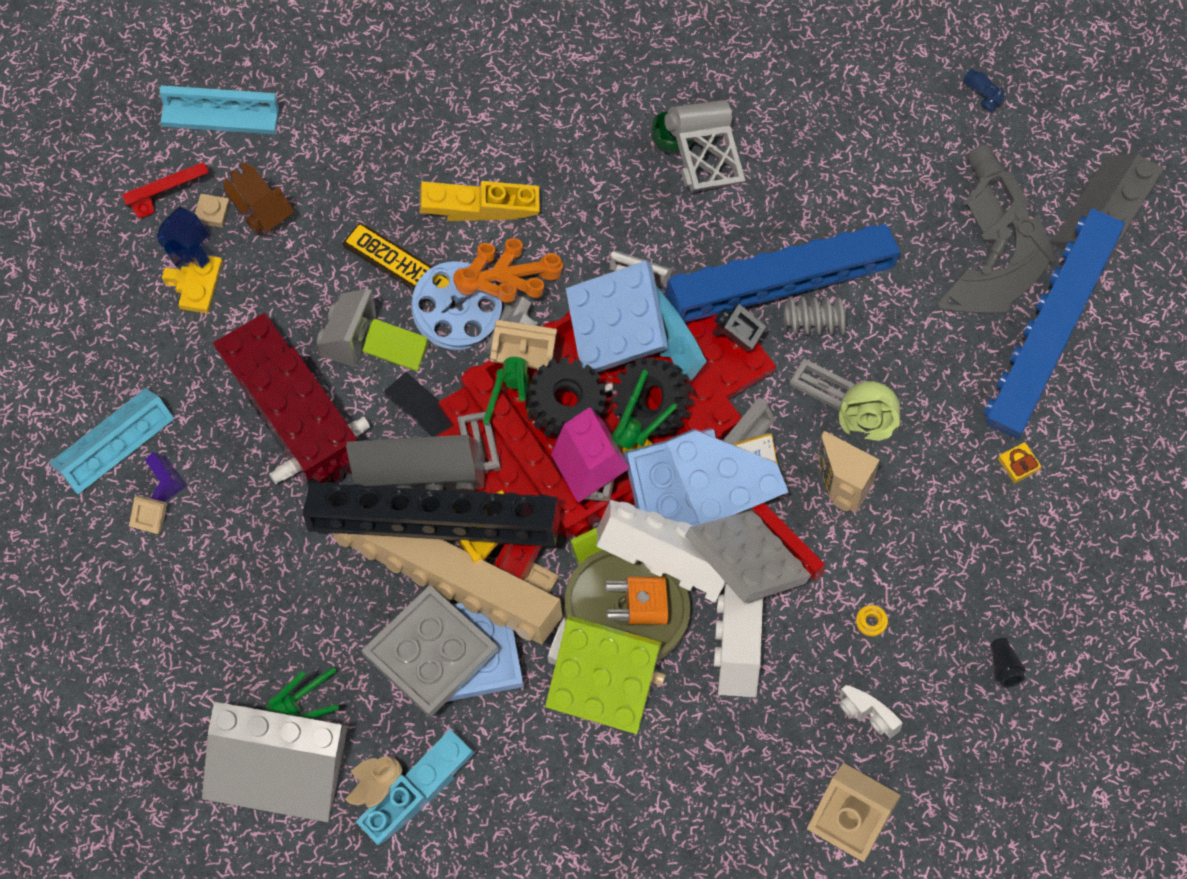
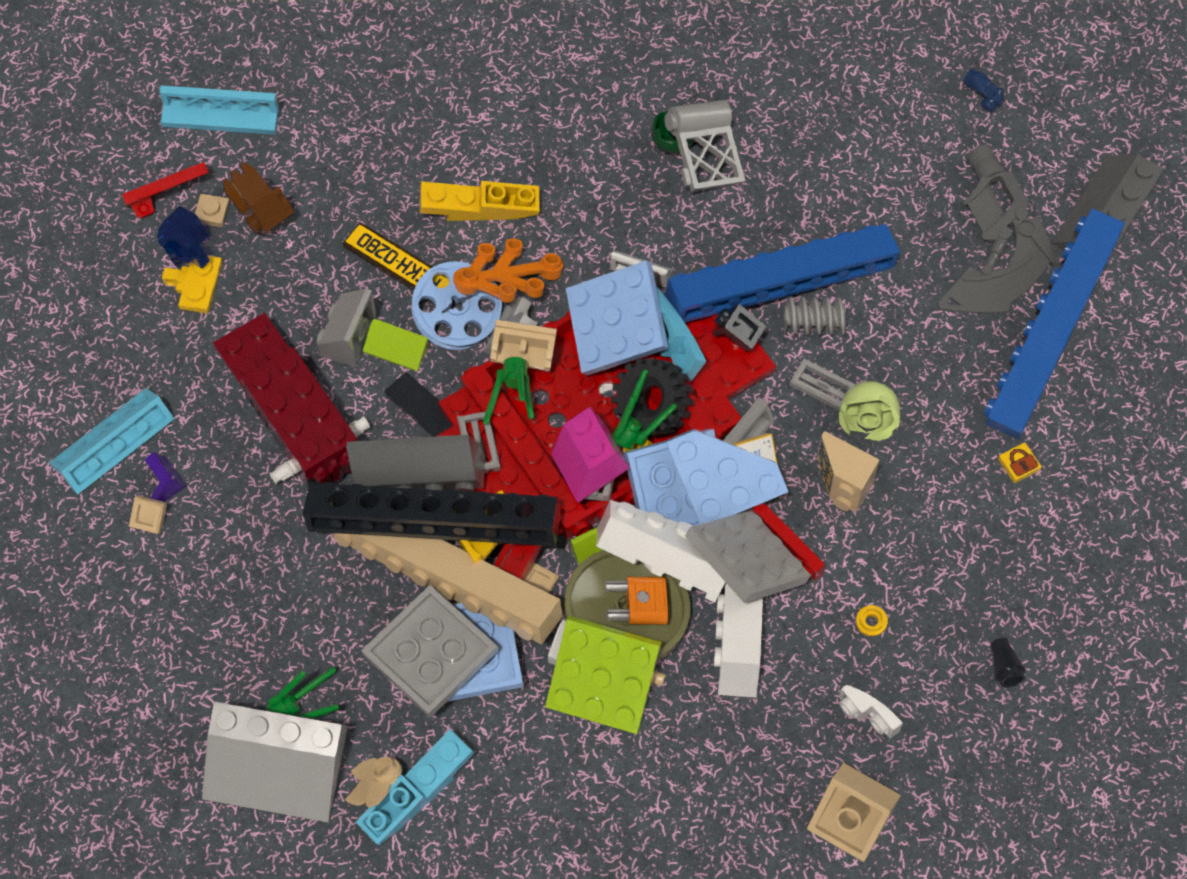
black tyre [525,358,606,439] -> none

